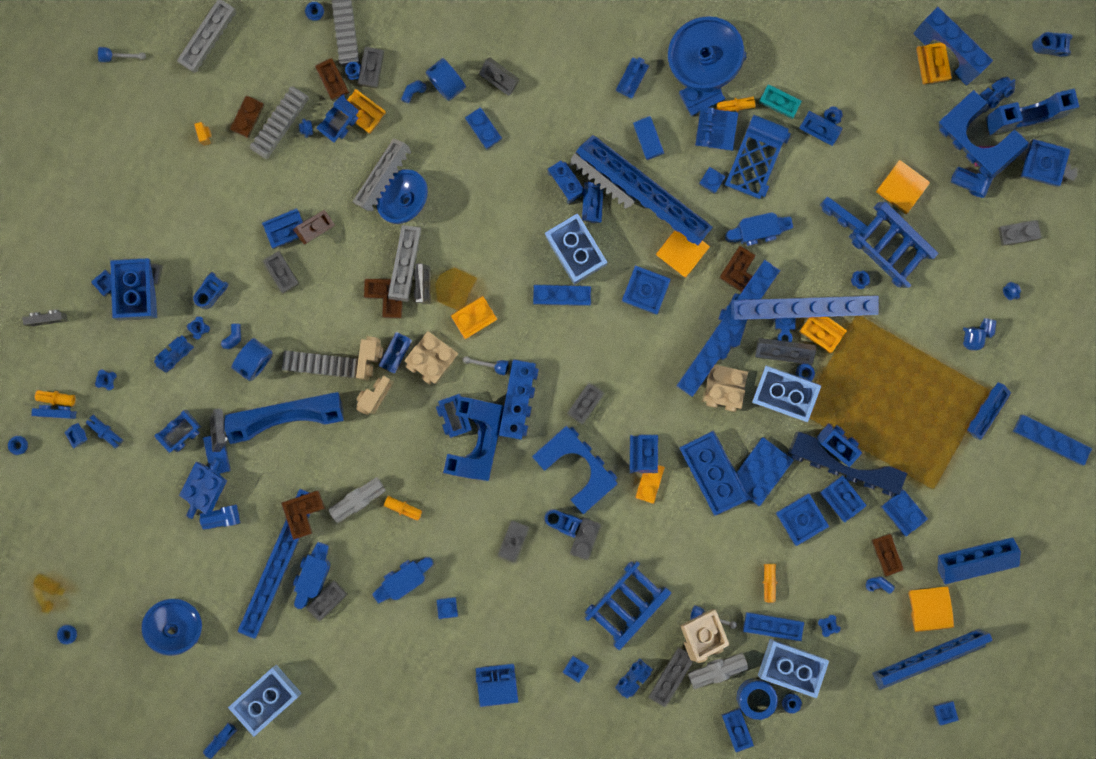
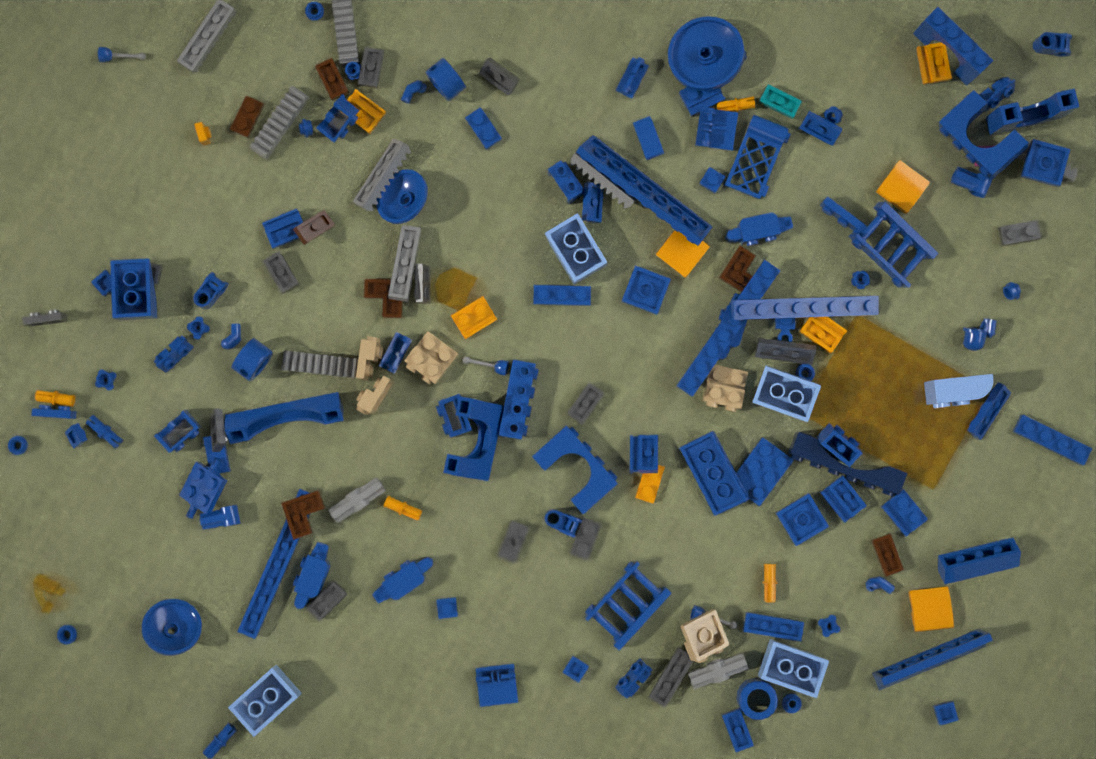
none -> light blue brick [924,374,993,408]

